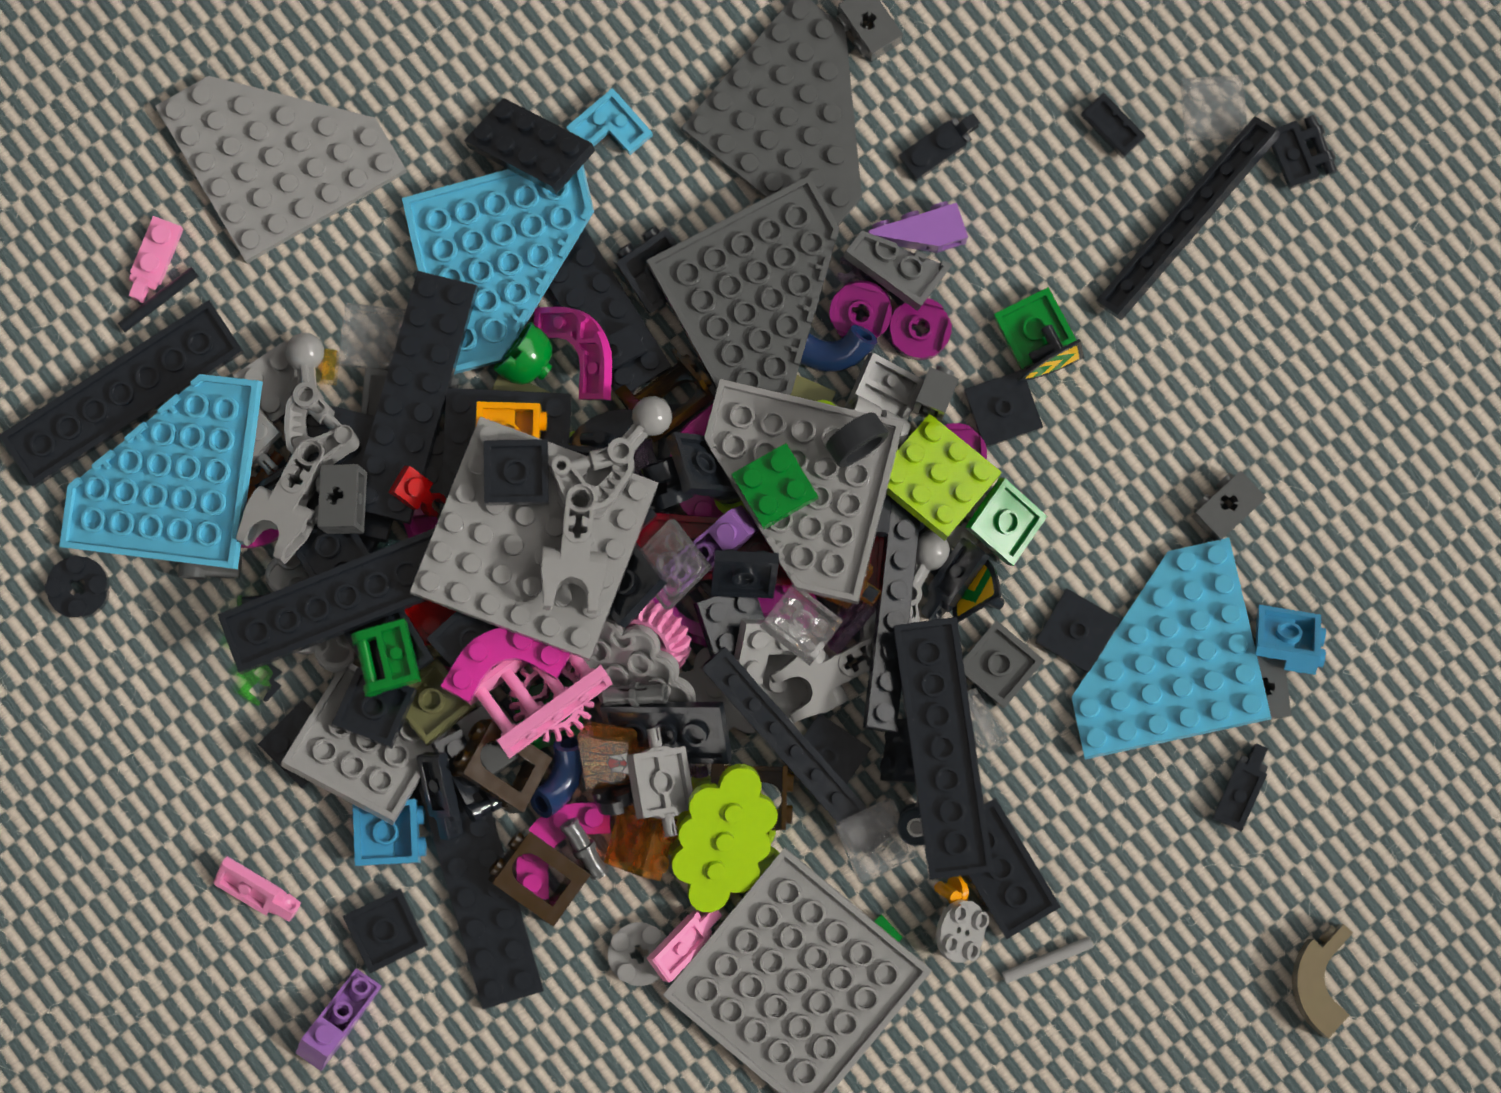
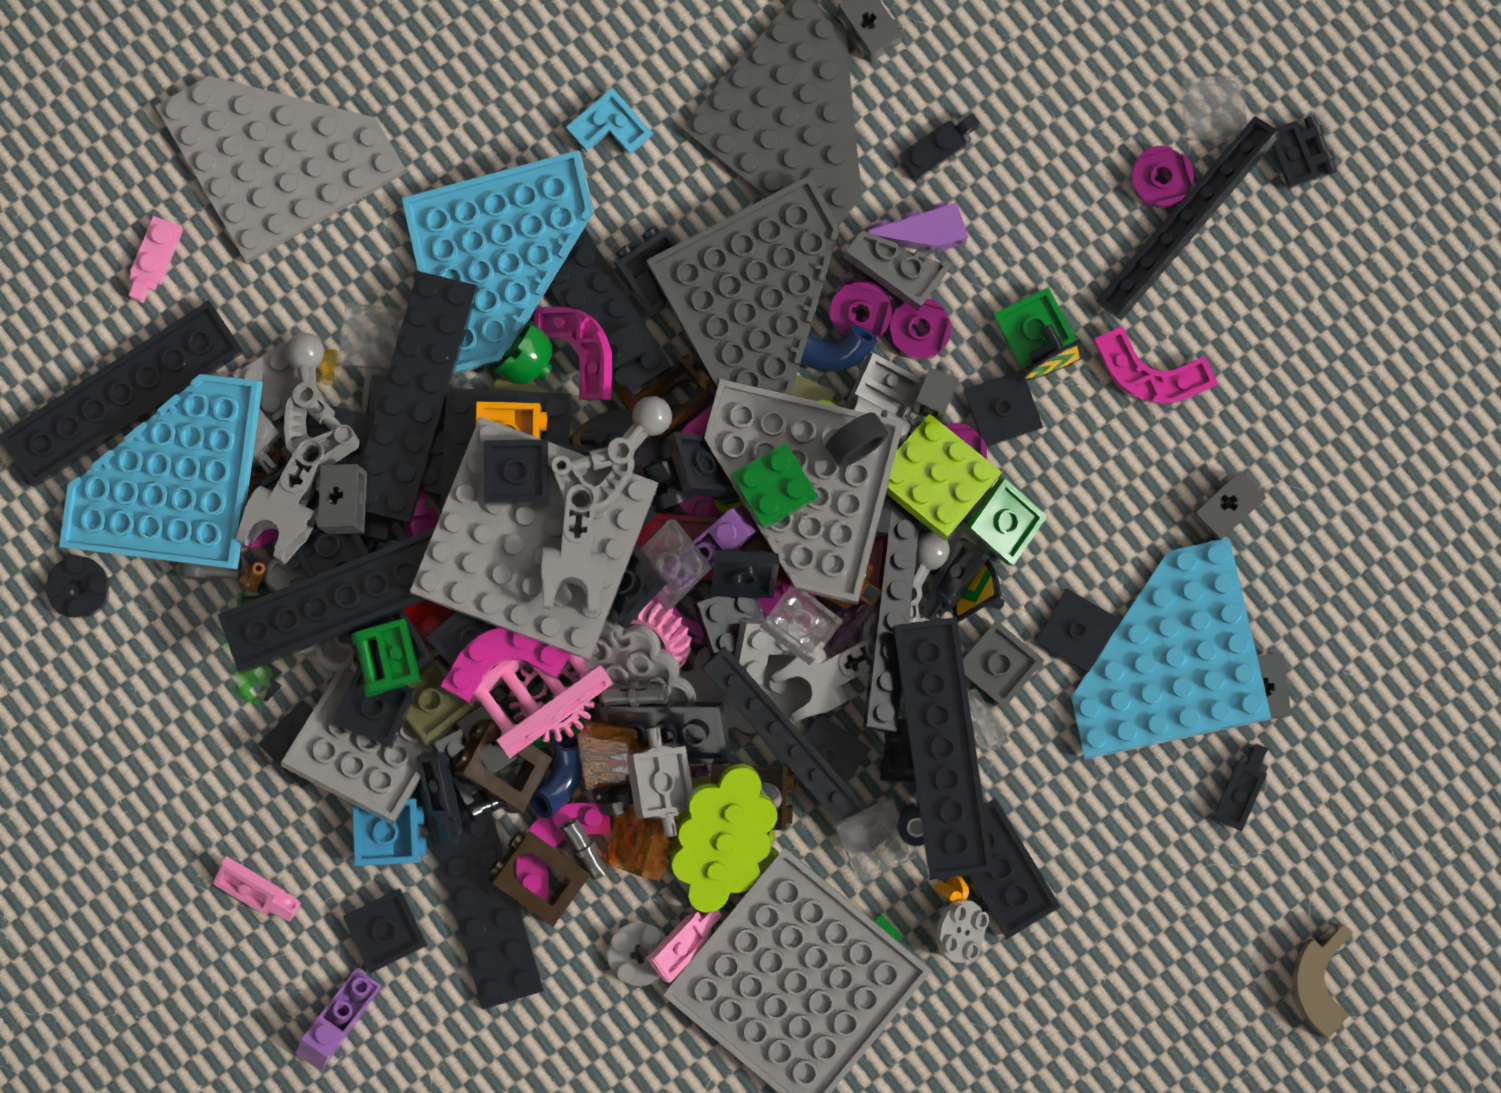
black bar [118,267,199,333] -> none
red plate [389,466,447,517] -> none
black plate [464,97,595,194] -> none
light grey piece [1001,936,1094,984] -> none
black plate [1081,92,1146,159] -> none
dark azure plate [1255,605,1326,675] -> none
none -> dark orange plate [239,562,265,592]
none -> dark pink plate [1093,326,1218,404]
none -> magenta plate [1131,145,1194,208]

